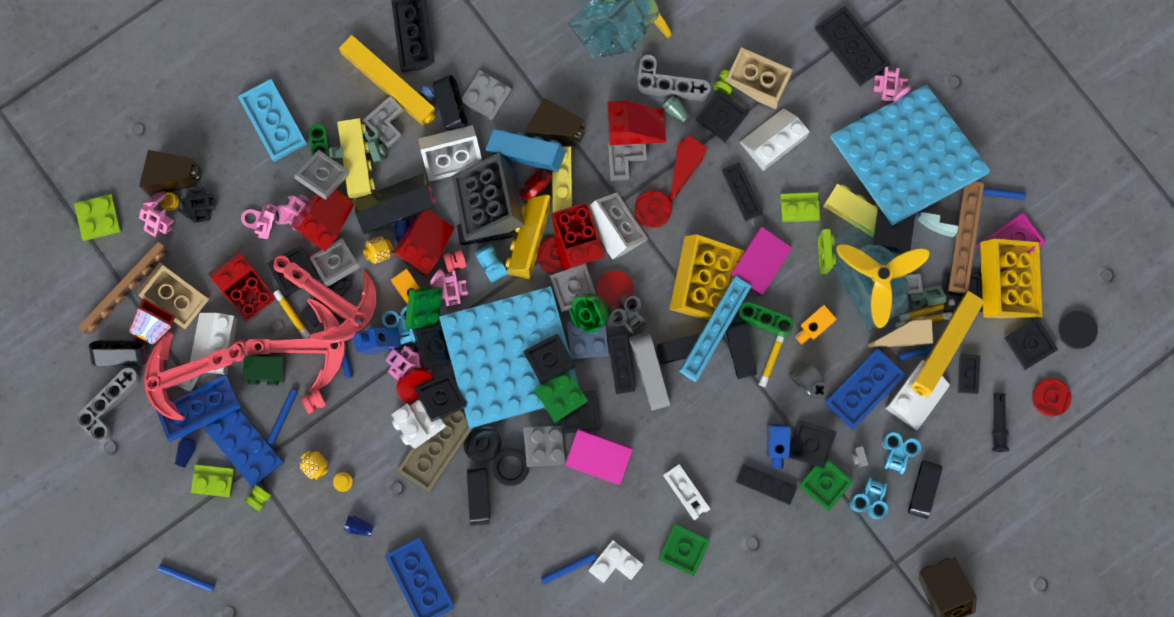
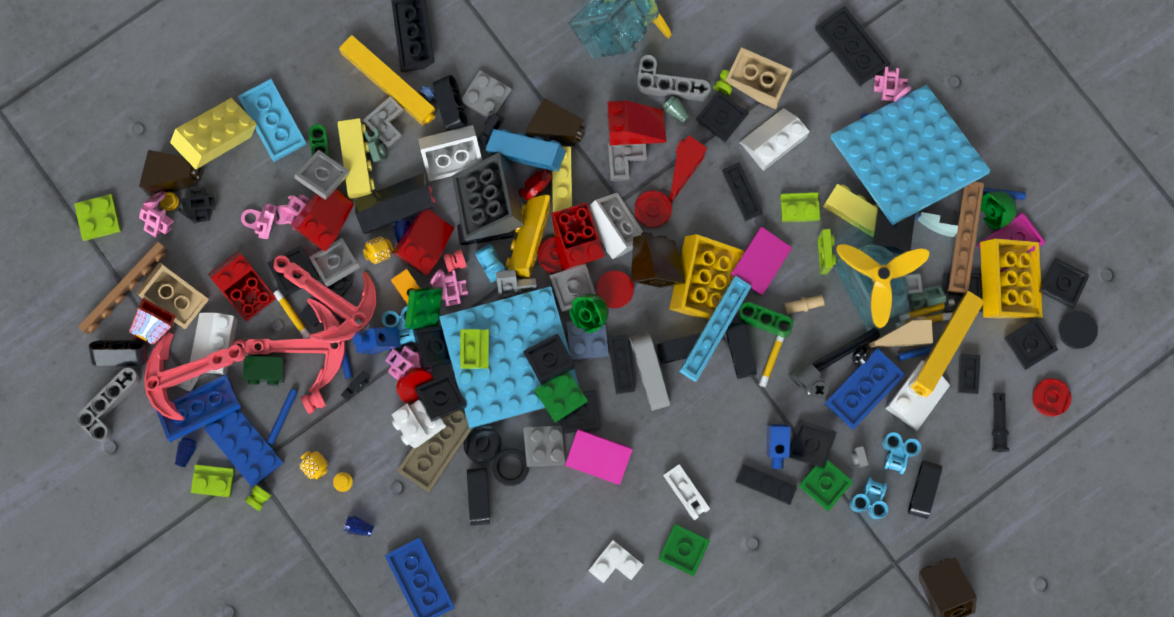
blue bar [158,564,215,592] -> none
sand green plate [329,147,344,164] -> none
blue bar [541,552,597,584] -> none
dark grey piece [608,293,647,336] -> none
light orange torso [794,305,837,345] -> none
none -> light yellow brick [170,98,257,169]
none -> black plate [341,371,370,401]
none -> lime plate [460,329,489,369]
none -> black plate [477,113,505,145]
none -> light grey plate [496,270,537,299]
none -> dark brown slope [631,232,685,288]
none -> tan pin [784,294,824,315]
none -> black axle [812,328,880,371]
none -> black plate [852,347,871,365]
none -> green cylinder [980,191,1017,230]
none -> black plate [1039,258,1090,309]

